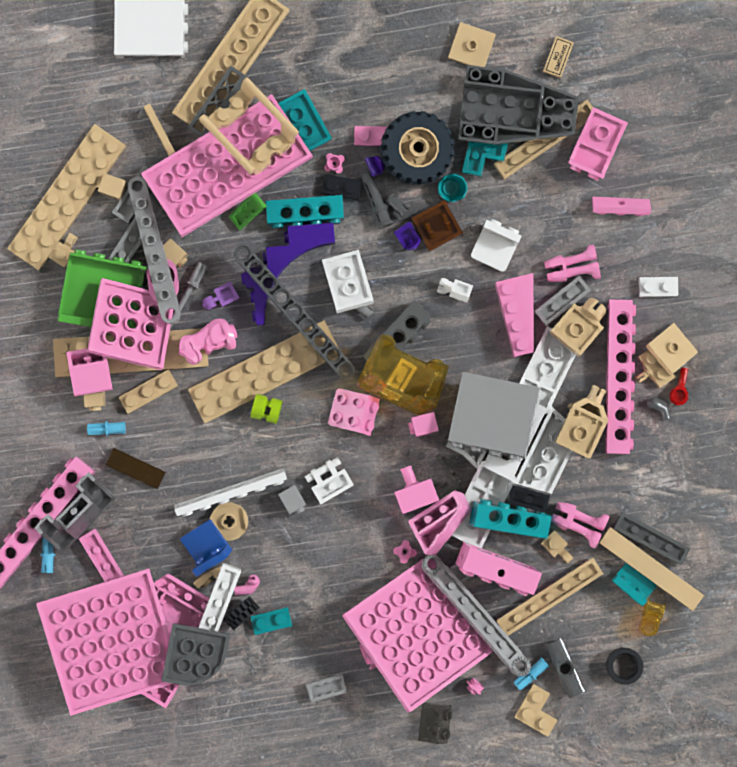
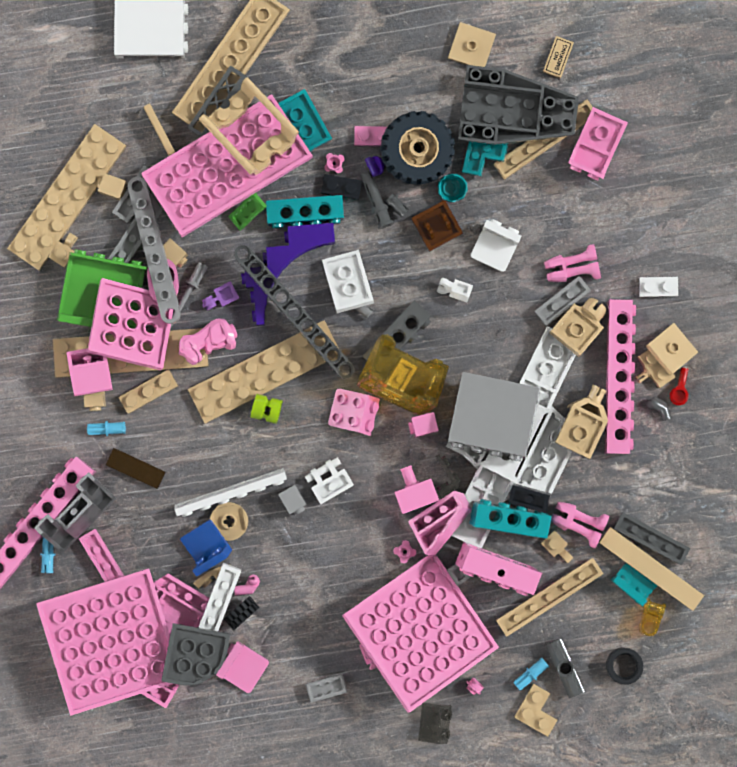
teal plate [250,607,293,635] -> none
dark purple plate [393,221,421,251] -> none
light grey plate [421,554,531,677] -> none
bright pink wedge [495,273,534,358] -> none
bright pink tile [592,197,651,217] -> none
none -> bright pink bracket [216,641,269,693]

